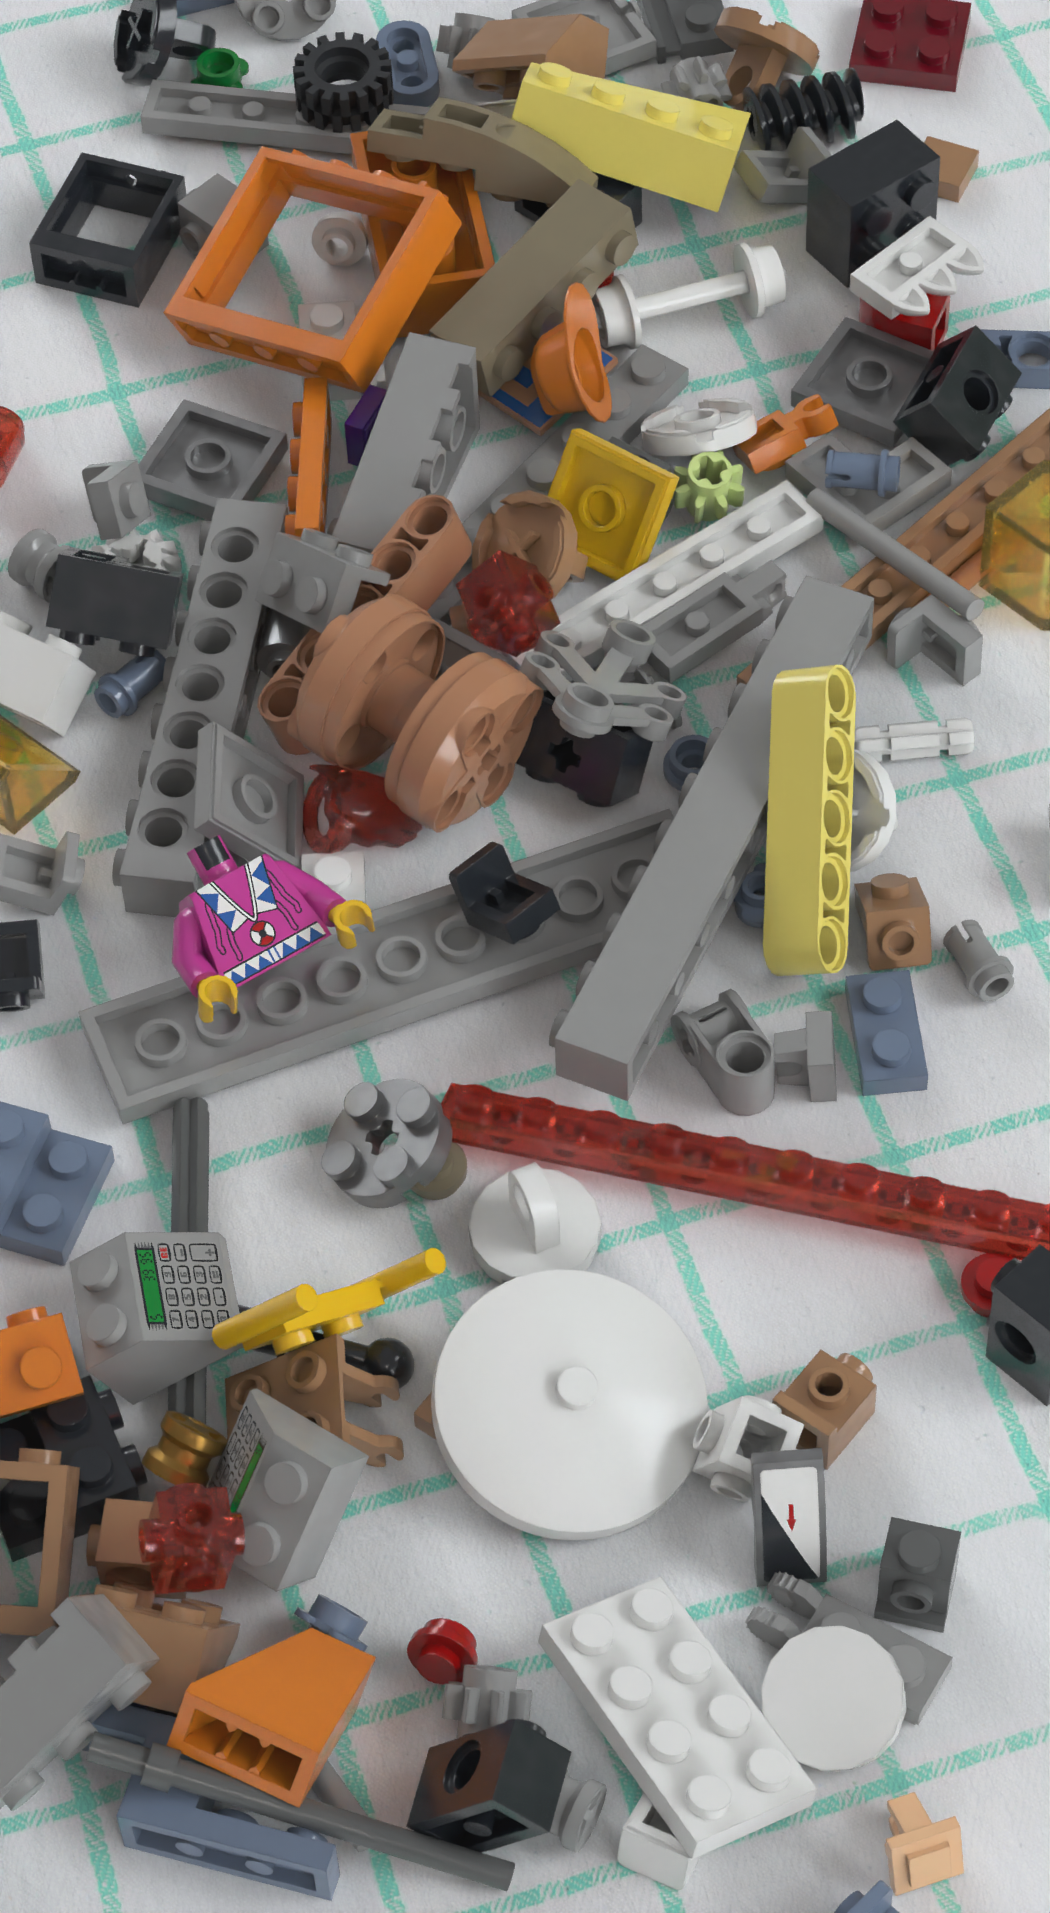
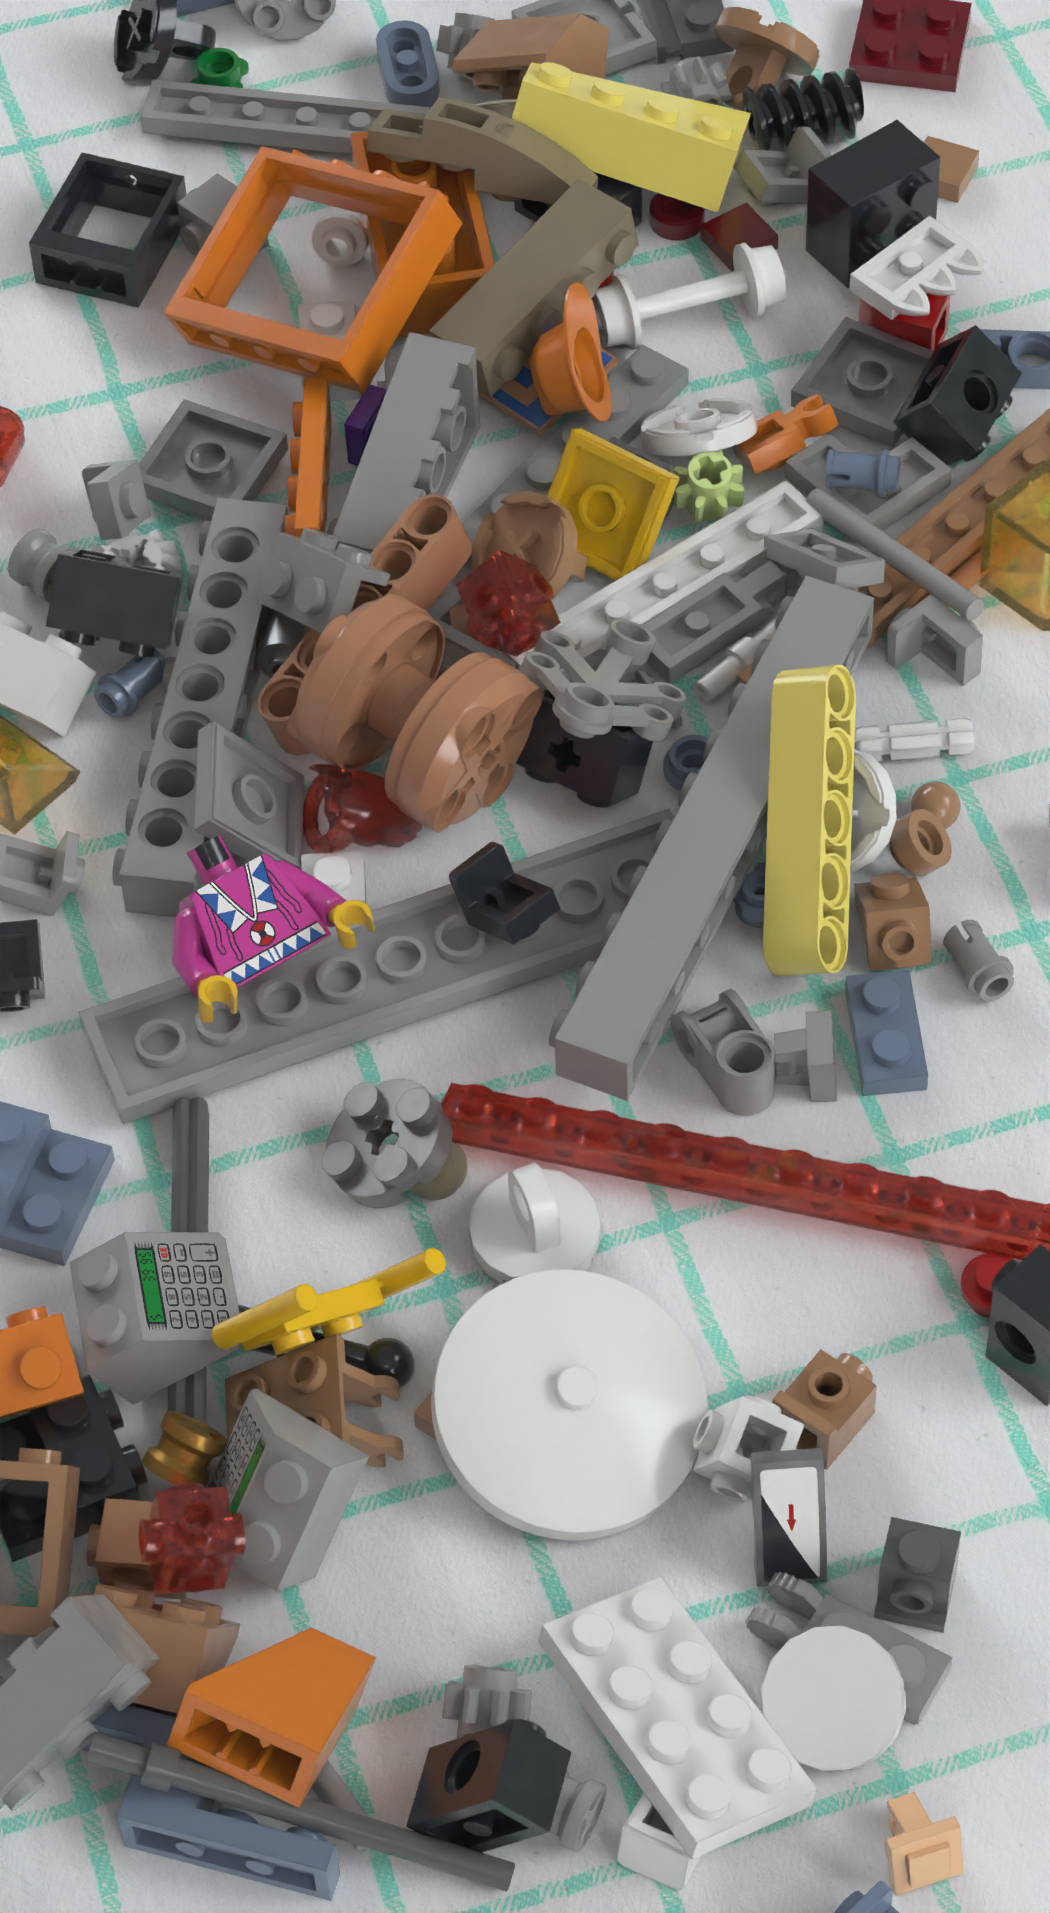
black tyre [293,32,394,133] -> none
sand blue plate [294,1594,368,1652] -> none
red plate [407,1618,478,1685] -> none
none -> dark red tile [649,193,705,241]
none -> white bar [694,618,776,702]
none -> dark red tile [700,202,778,272]
none -> light grey plate [764,528,885,592]
none -> medium nougat plate [890,781,961,876]

